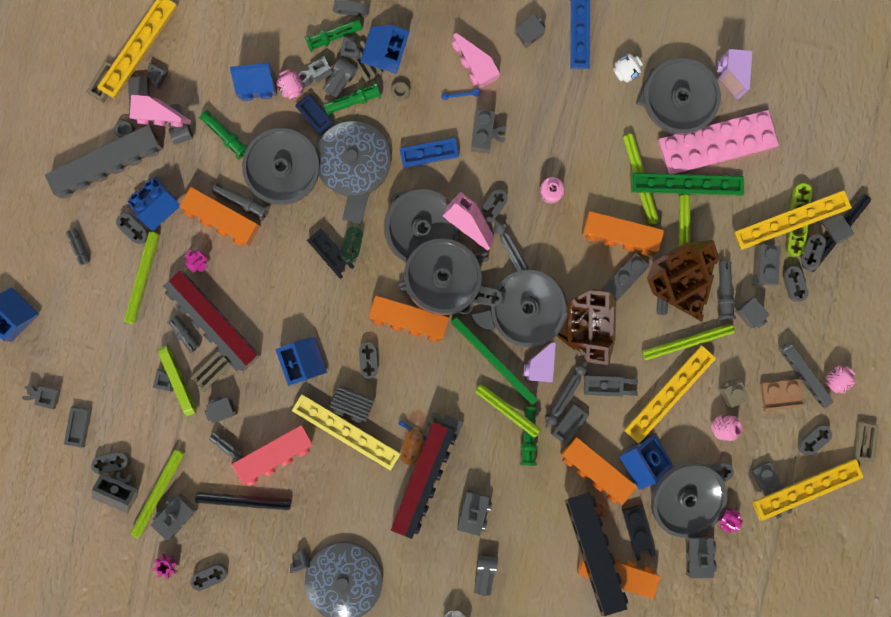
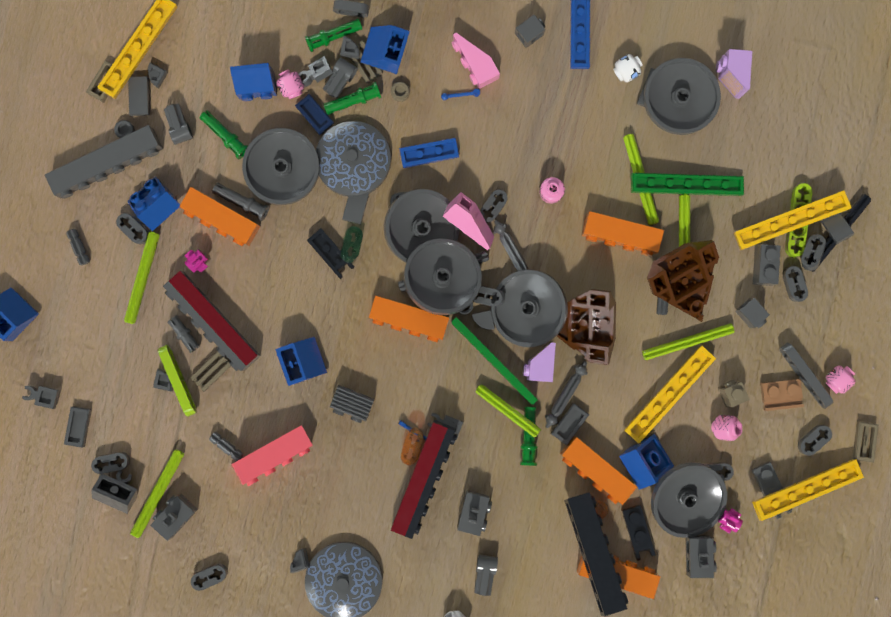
bright pink slope [130,95,191,127] -> none
dark pink gear [152,554,178,579] -> none
black axle [195,492,291,510] -> none
dark grey brick [205,396,237,424] -> none
light yellow plate [292,394,401,471] -> none
dark grey beam [359,342,378,379] -> none
dark grey brick [471,109,506,154] -> none
dark grey hinge [584,376,638,397] -> none
dark grey plate [601,253,650,302] -> none
bright pink plate [658,110,779,174] -> none
dark grey pin [718,261,736,320] -> none

